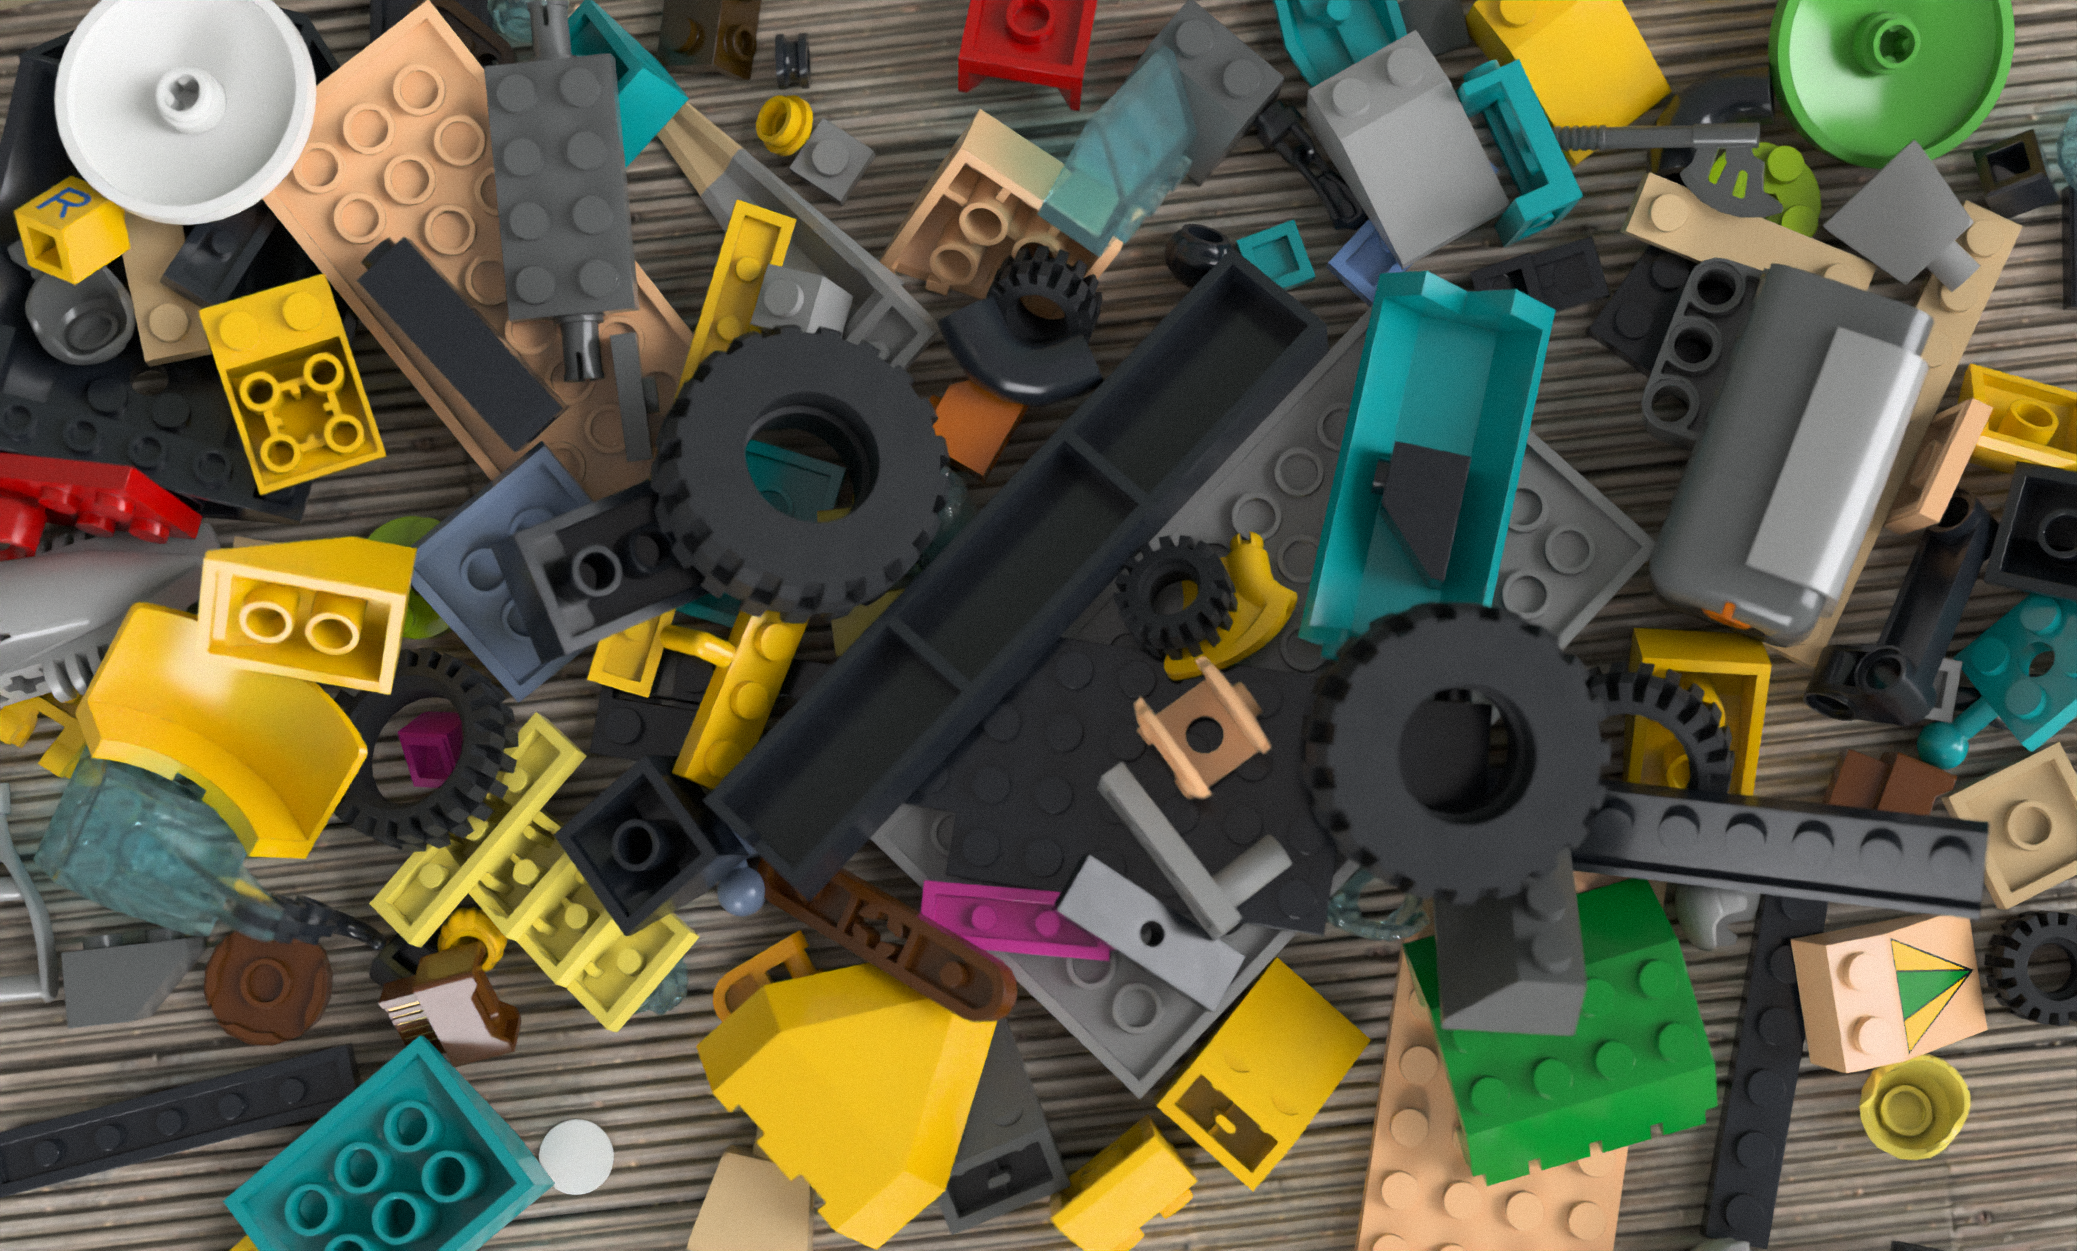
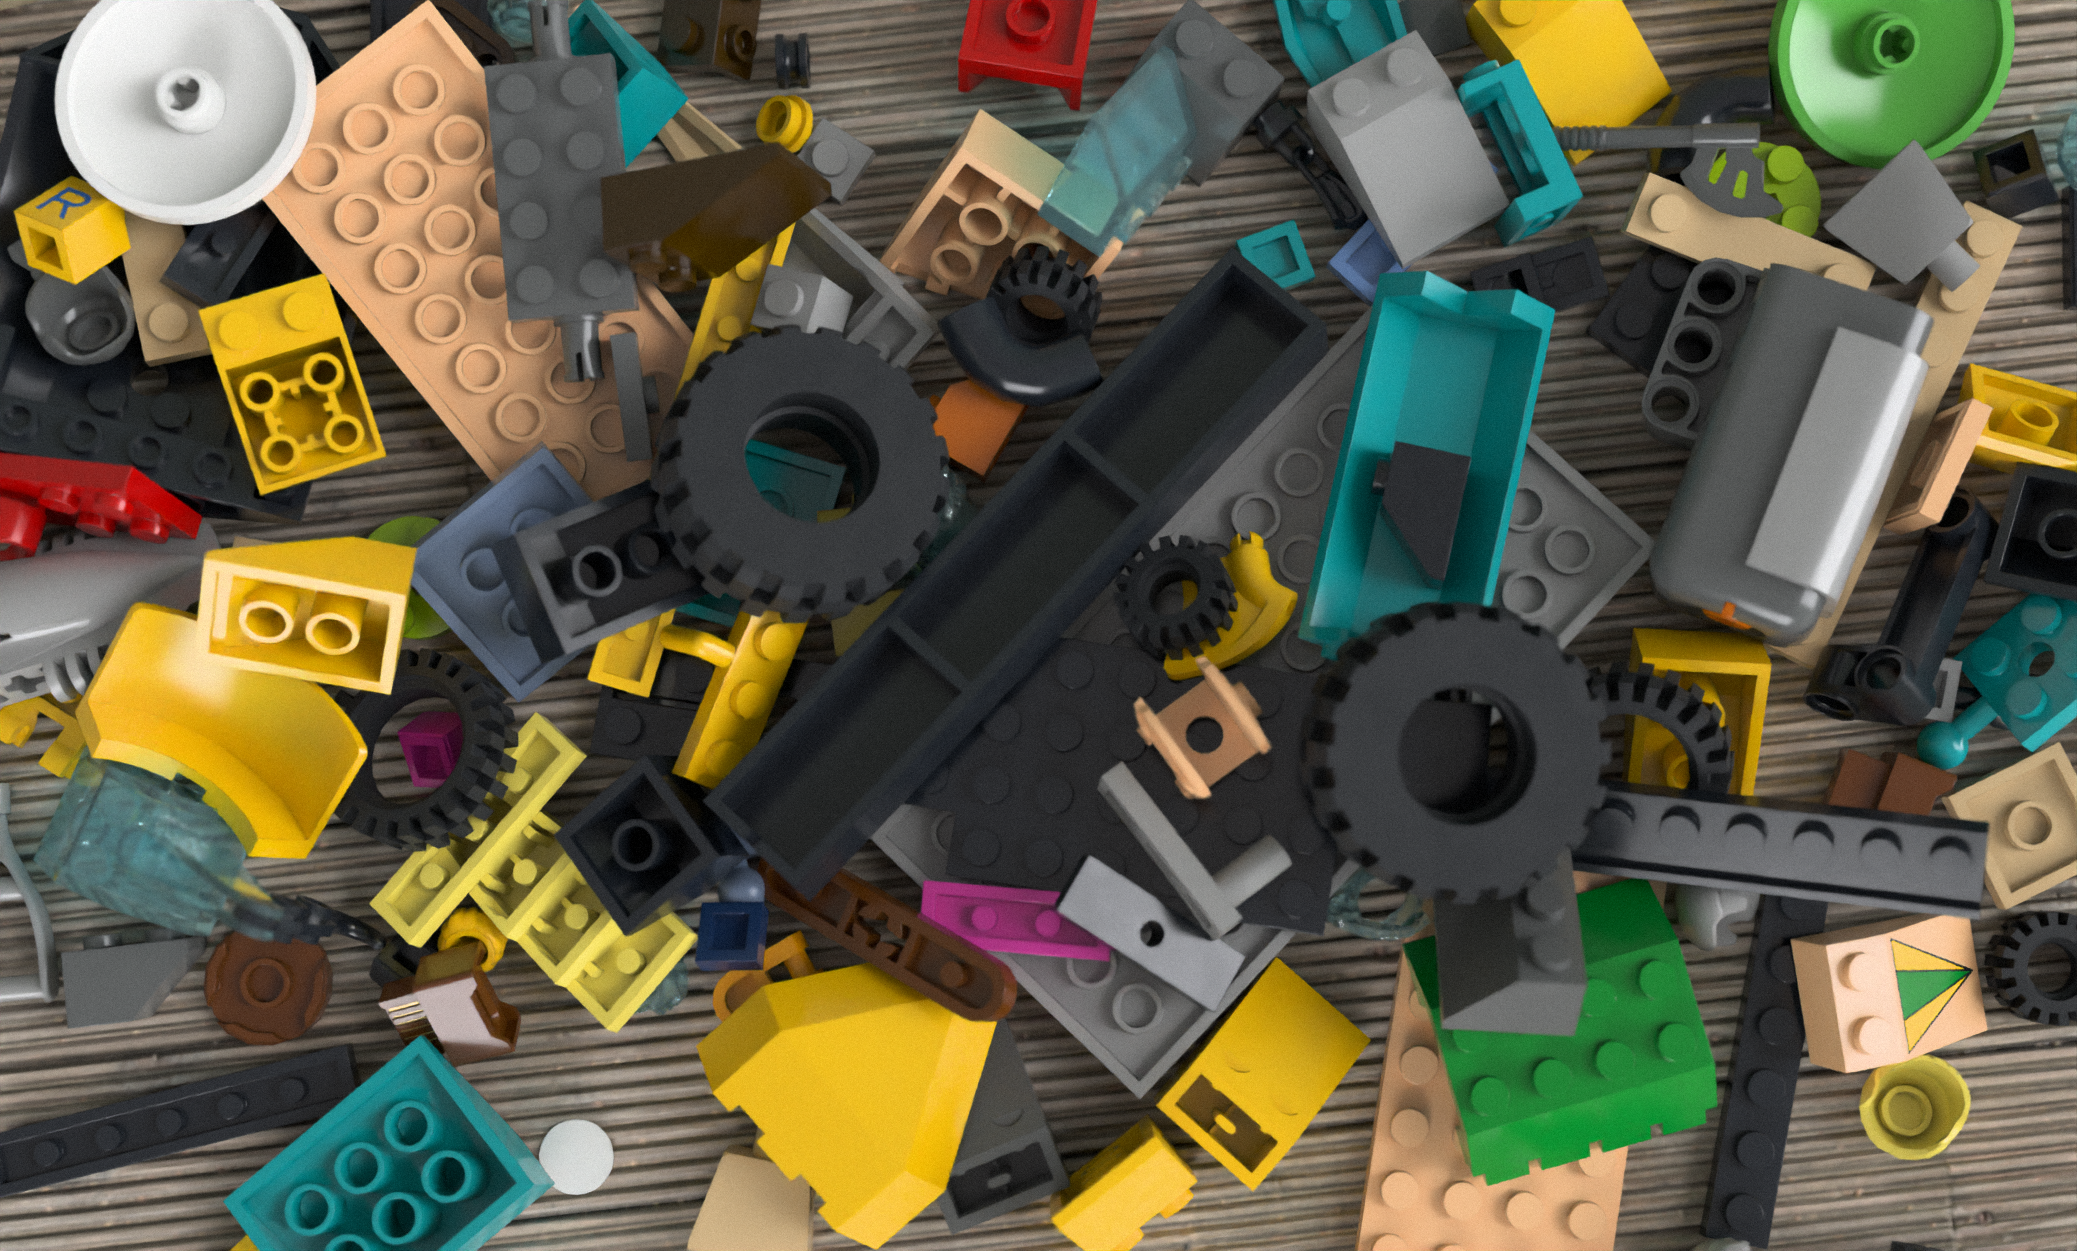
black slope [357,237,569,453] -> none
black piece [1165,224,1232,288] -> none
none -> dark brown slope [601,142,832,292]
none -> dark blue plate [695,902,769,971]

